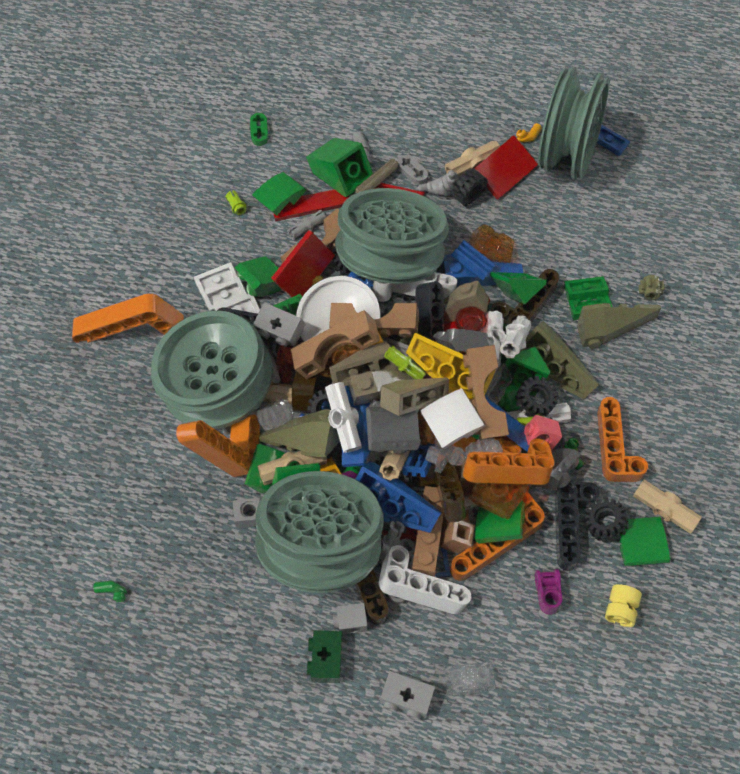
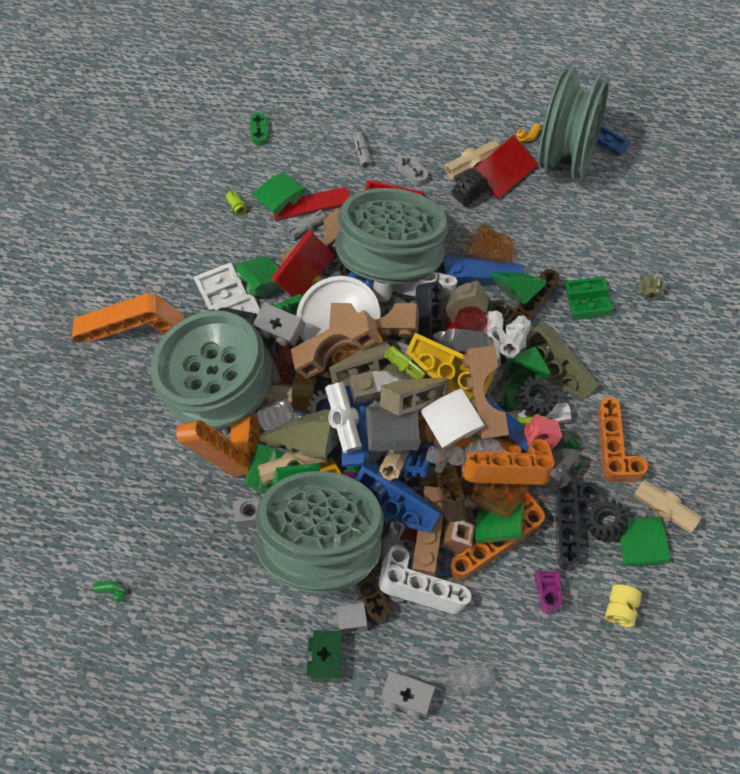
green slope [306,138,373,197] -> none
dark tan axle [356,158,399,193] -> none
light grey piece [418,170,460,196] -> none
blue tile [451,240,495,280] -> none
olive wedge [577,303,661,349] -> none

